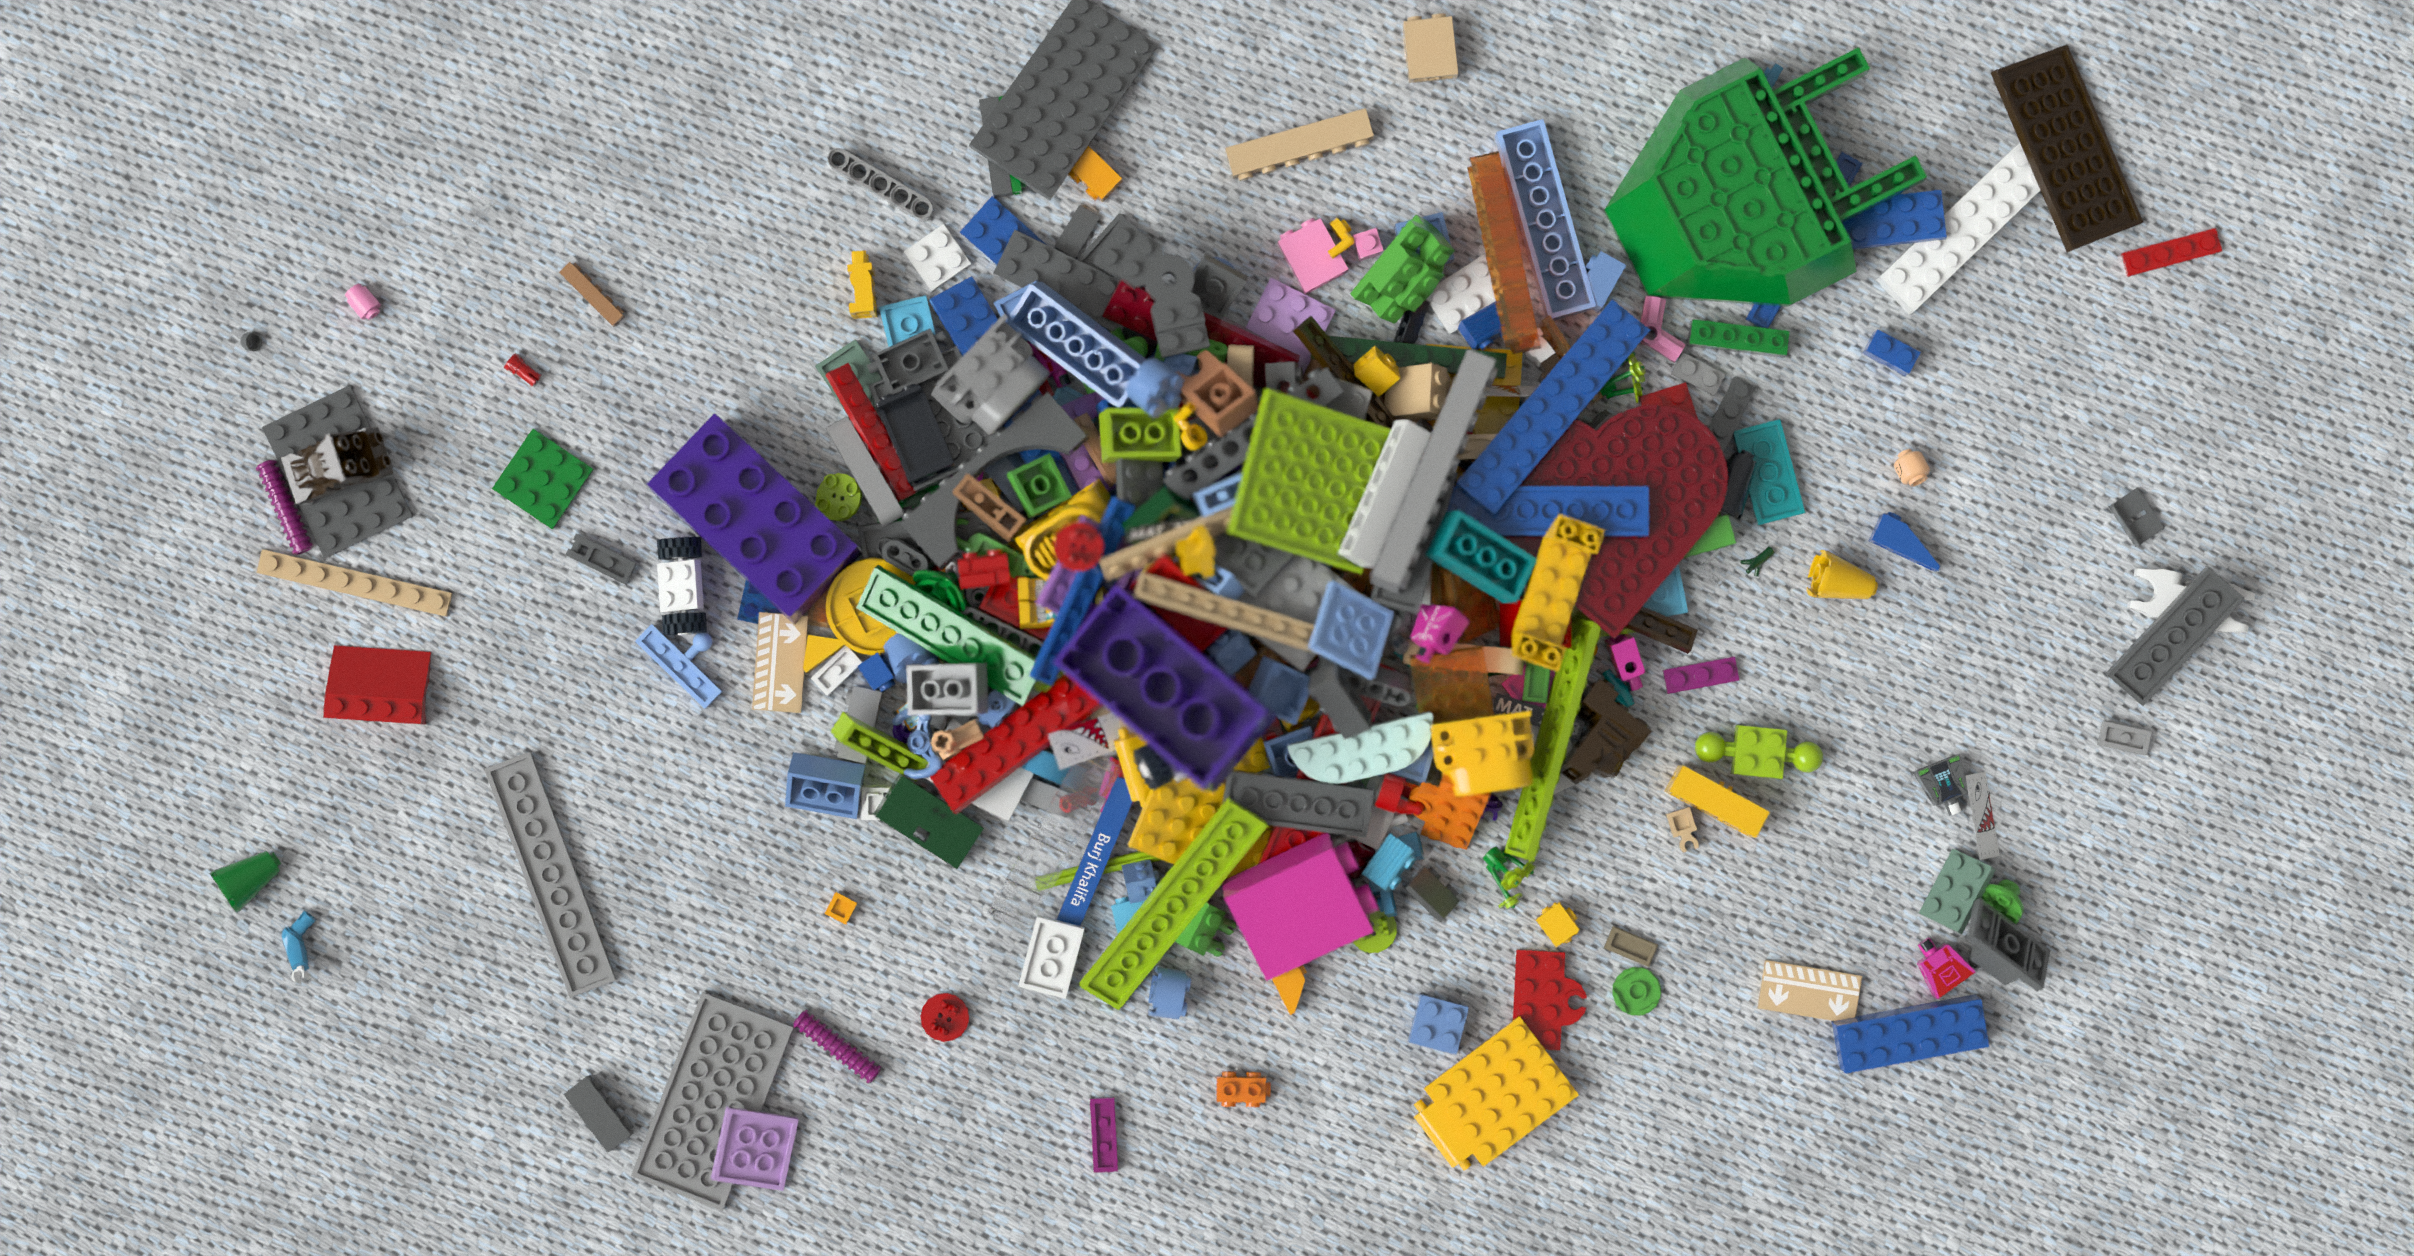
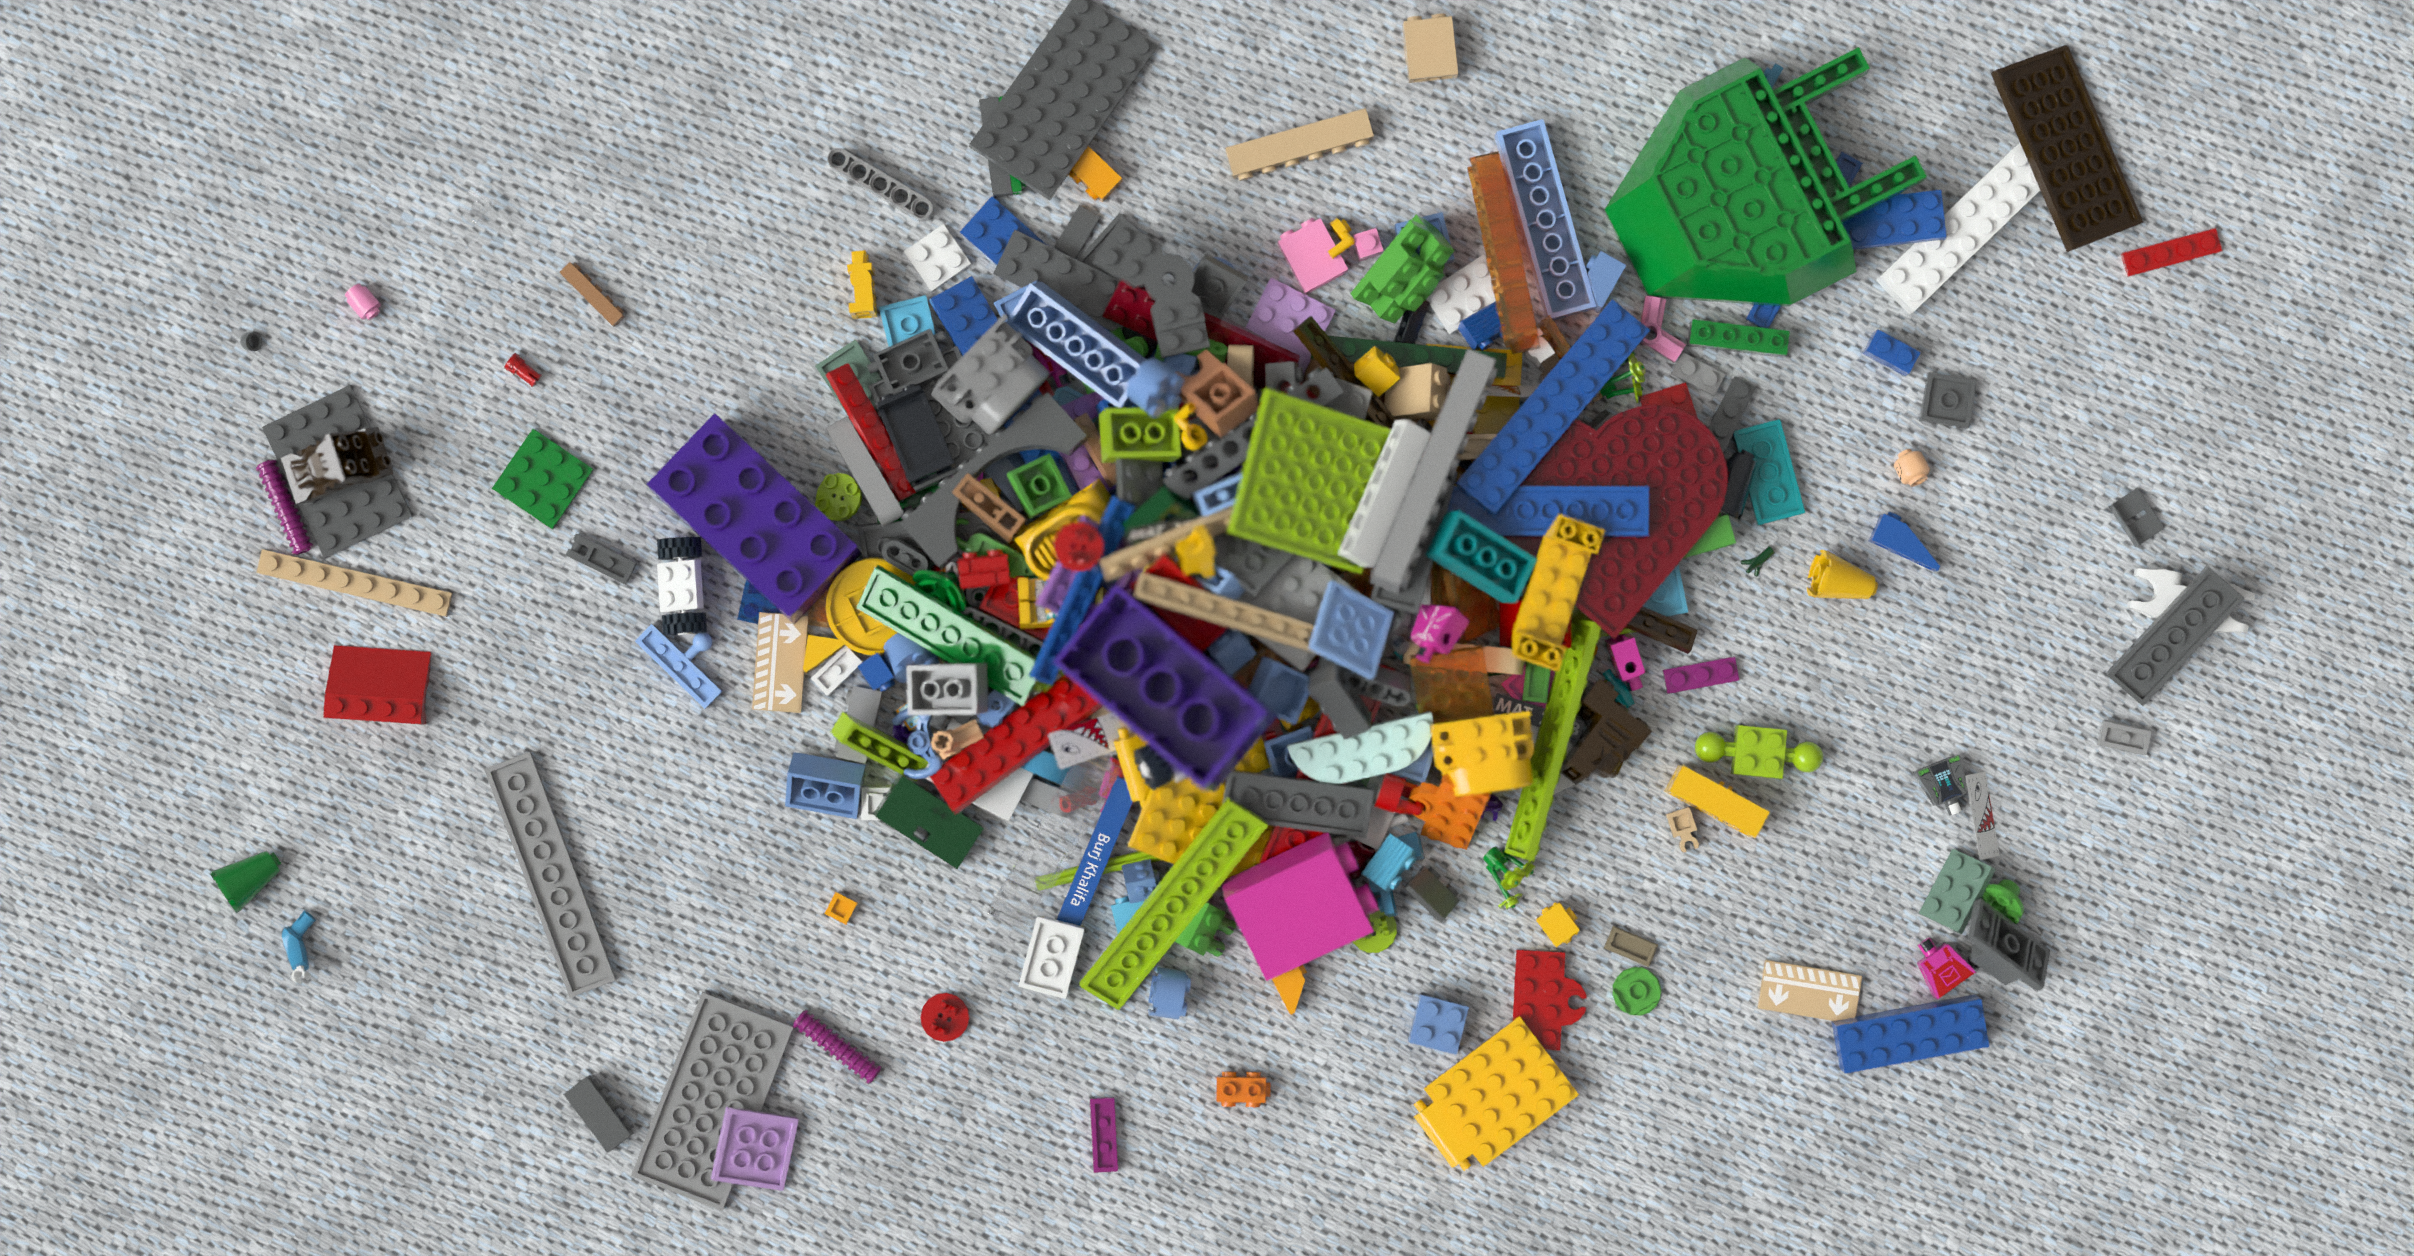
none -> dark grey plate [1919,372,1977,429]

